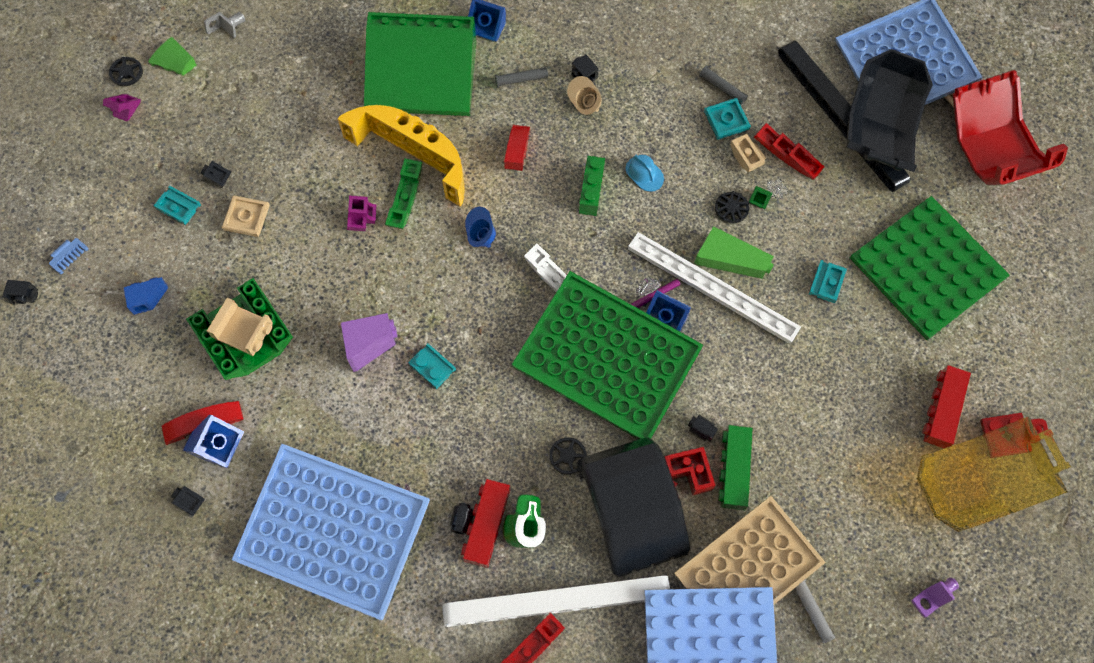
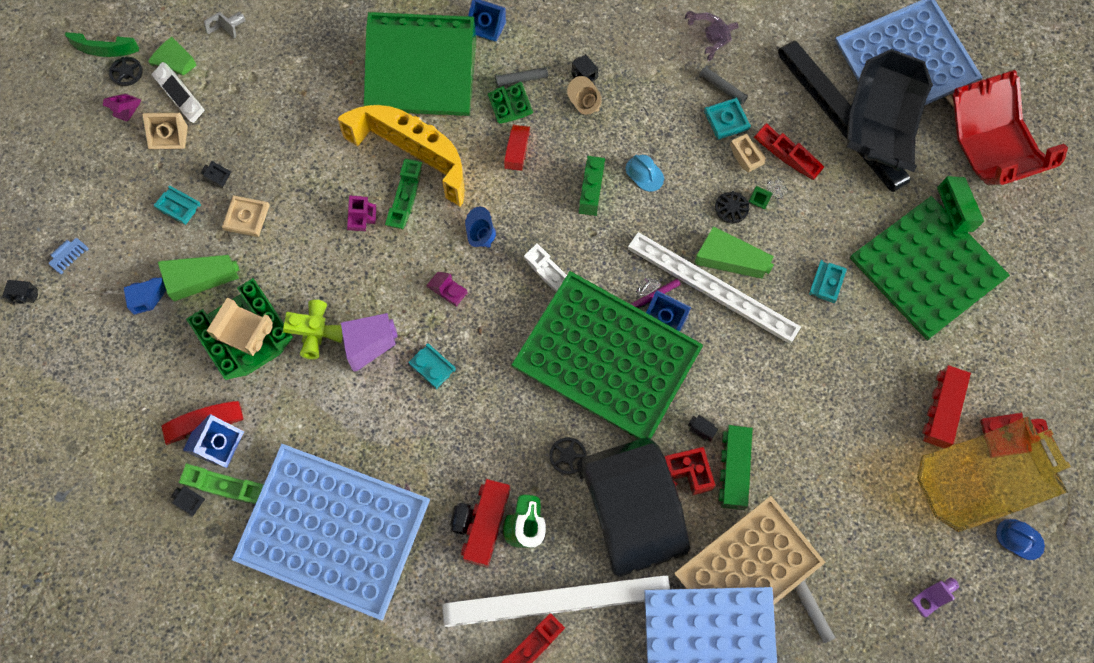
none -> green slope [65,32,140,57]
none -> tan slope [143,112,188,149]
none -> white plate [151,62,205,123]
none -> bright green slope [158,255,240,302]
none -> bright green slope [179,464,264,504]
none -> lime brick [283,300,343,360]
none -> magenta slope [426,272,468,307]
none -> green slope [487,82,534,124]
none -> clear purple piece [685,11,739,60]
none -> green brick [937,176,984,232]
none -> blue piece [996,519,1045,560]

